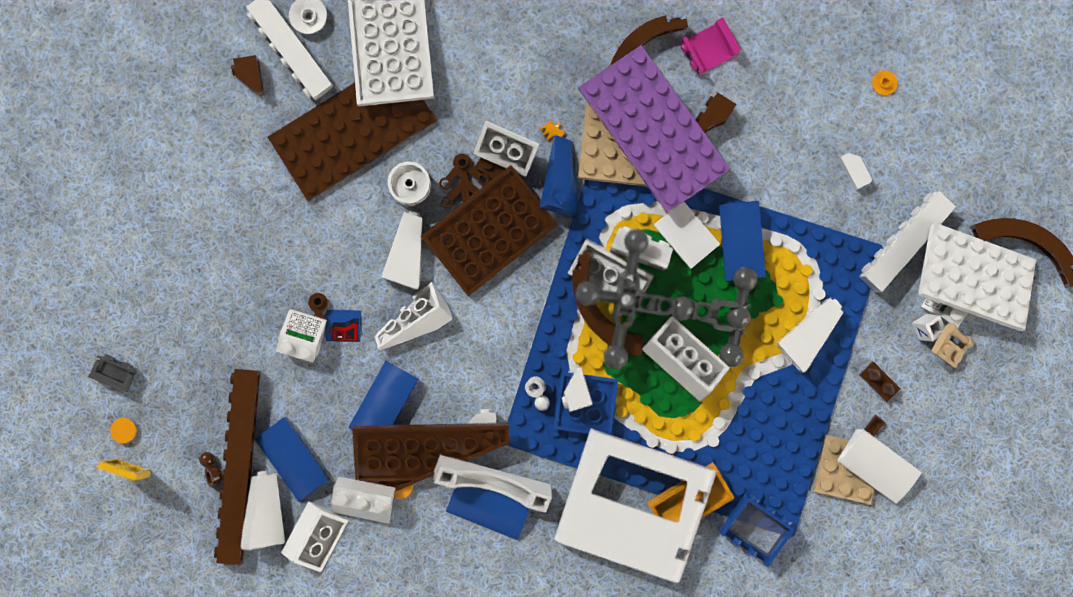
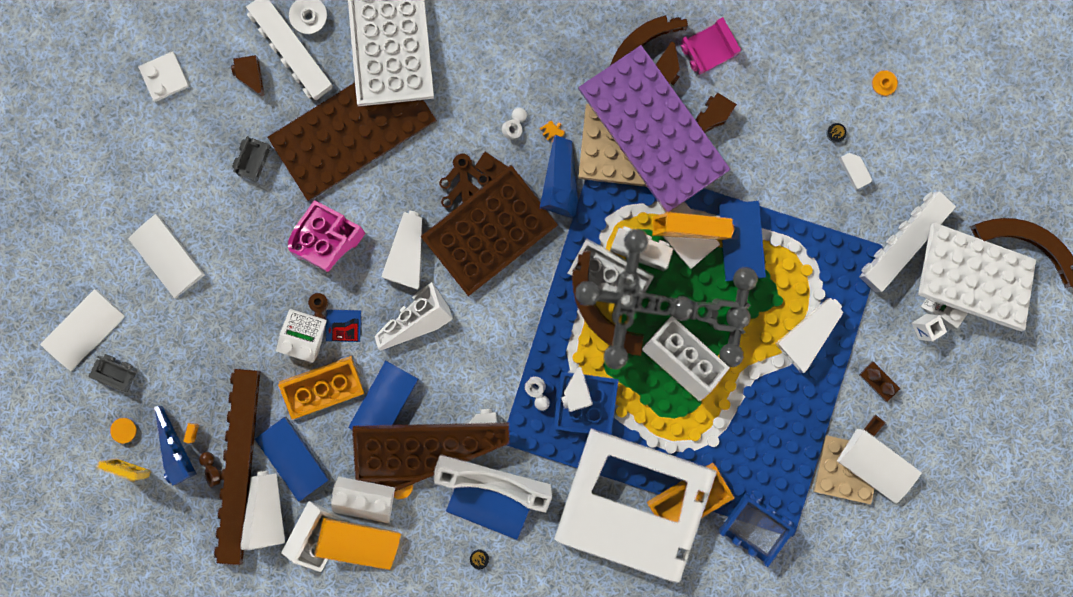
white wheel [387,161,432,207] -> none
white slope [473,121,539,177] -> none
tan plate [931,323,974,368] -> none
none -> white slope [40,289,126,371]
none -> white slope [128,214,205,298]
none -> white plate [138,51,189,102]
none -> blue wedge [155,406,197,486]
none -> light orange tile [183,423,199,443]
none -> dark grey hinge [232,136,271,182]
none -> light orange slope [278,355,364,420]
none -> dark pink slope [288,200,366,273]
none -> light orange slope [315,518,401,570]
none -> black tile [470,549,489,569]
none -> white plate [502,107,527,140]
none -> light orange slope [652,212,734,240]
none -> reddish brown slope [656,41,680,86]
none -> black tile [826,123,847,143]

